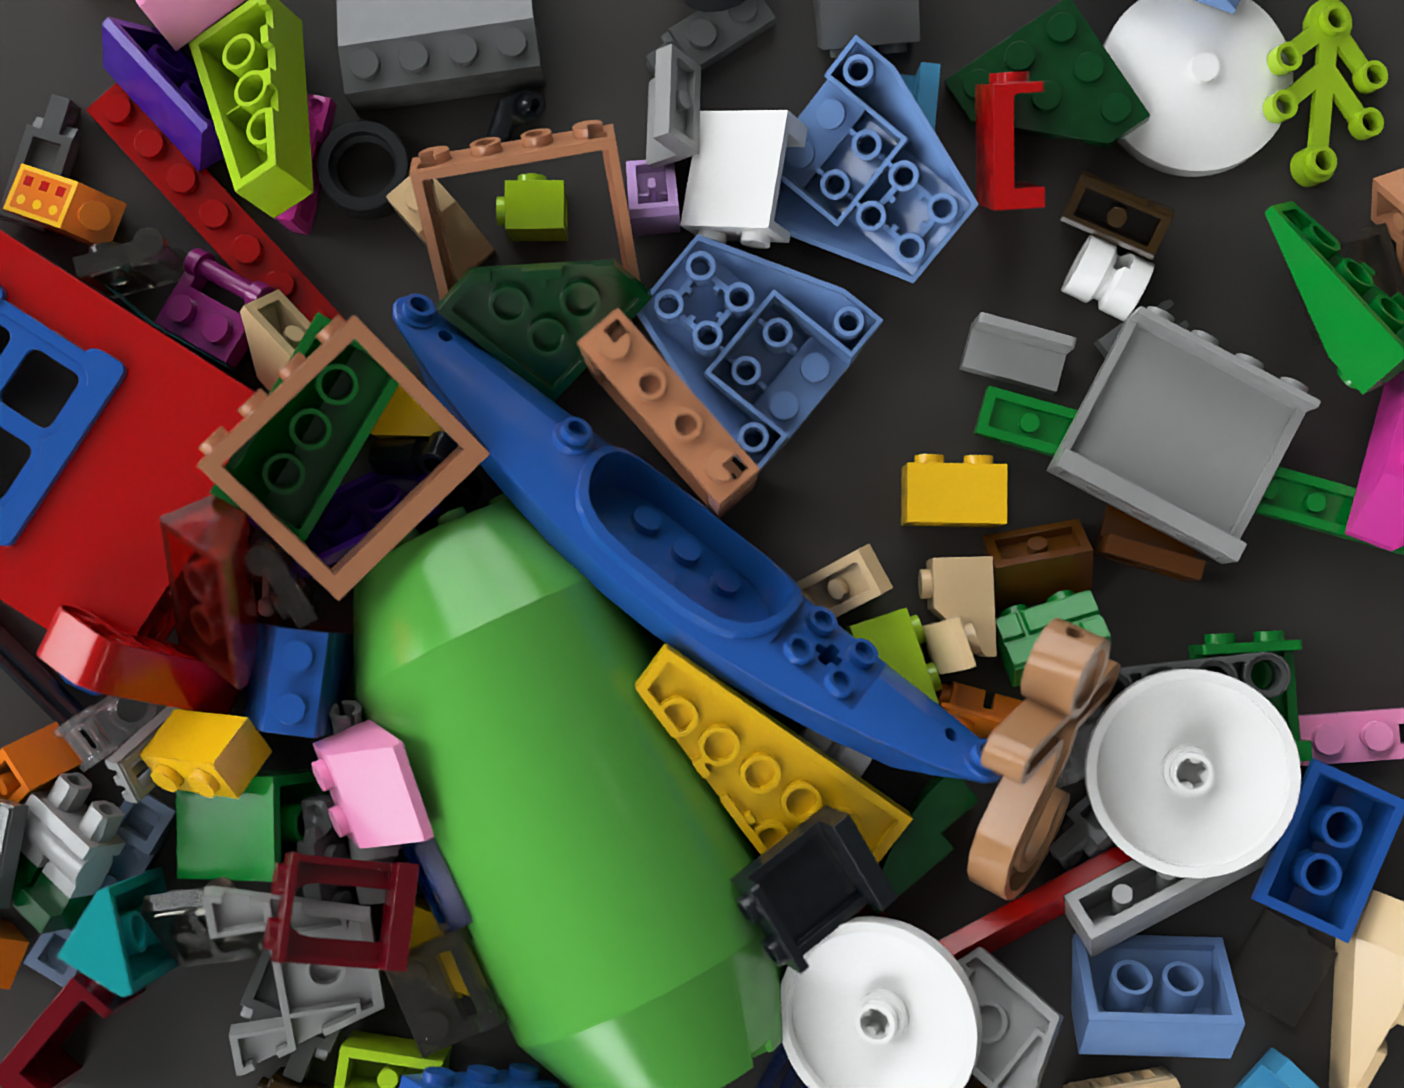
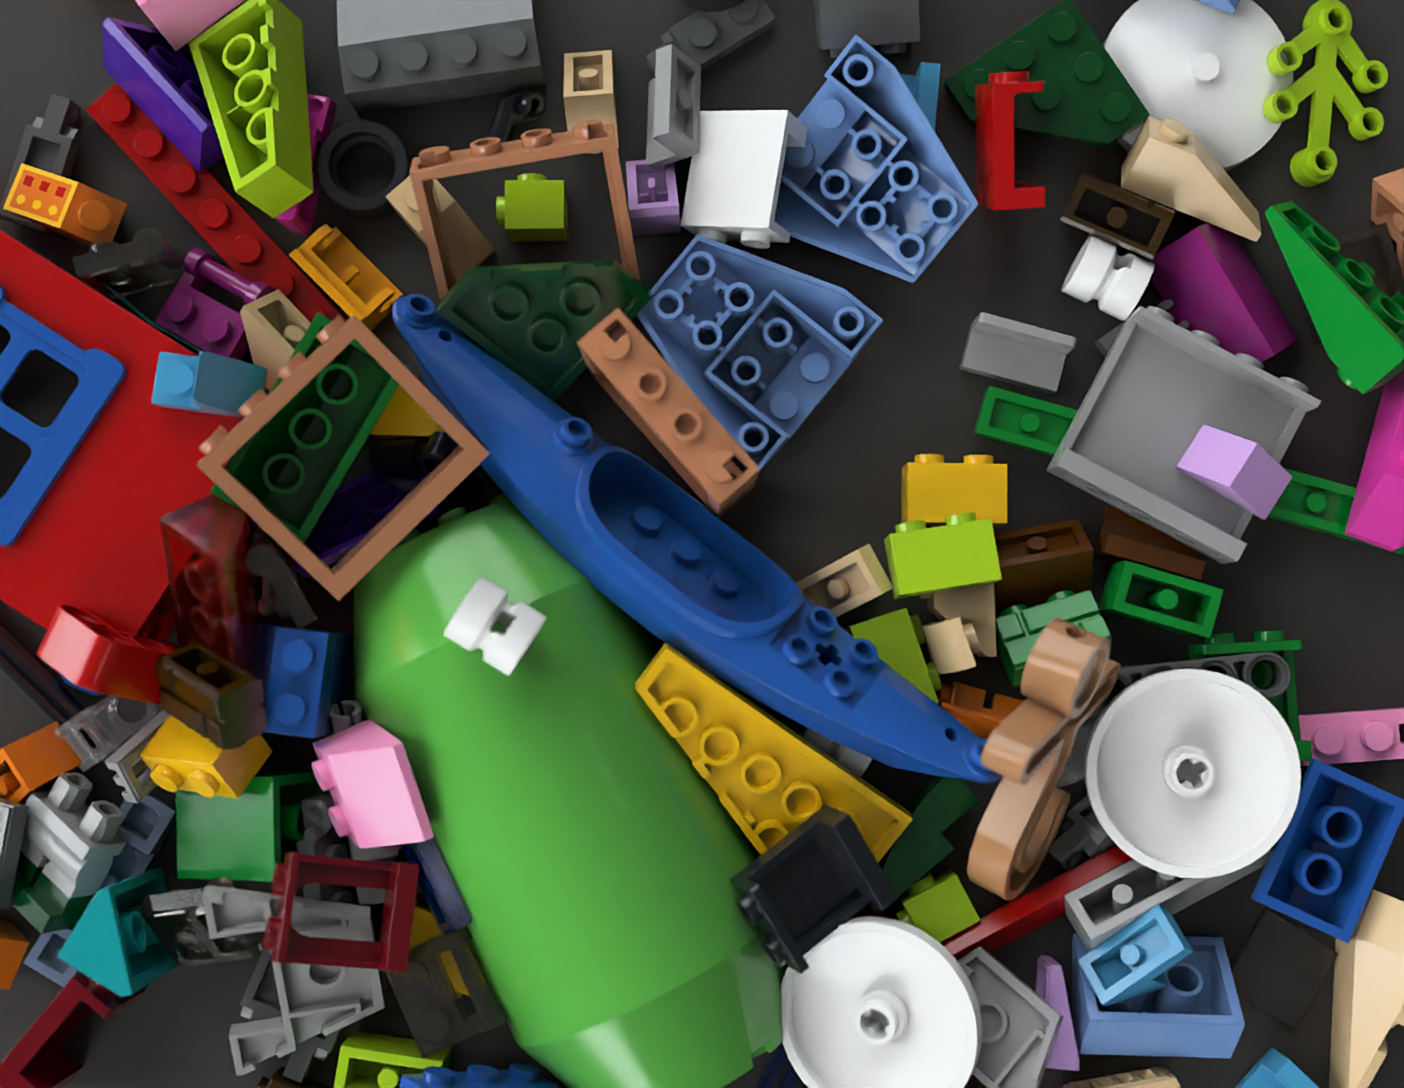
none -> dark azure slope [151,351,268,418]
none -> dark brown brick [155,642,268,750]
none -> light orange hinge [289,224,404,331]
none -> white wheel [444,576,547,676]
none -> tan slope [563,50,619,154]
none -> lime brick [884,512,1002,599]
none -> lime brick [896,868,981,942]
none -> lavender slope [1035,955,1080,1071]
none -> dark azure slope [1078,904,1194,1006]
none -> green brick [1098,561,1224,639]
none -> tan slope [1121,116,1262,242]
none -> magenta slope [1147,223,1299,363]
none -> lavender slope [1175,424,1292,520]

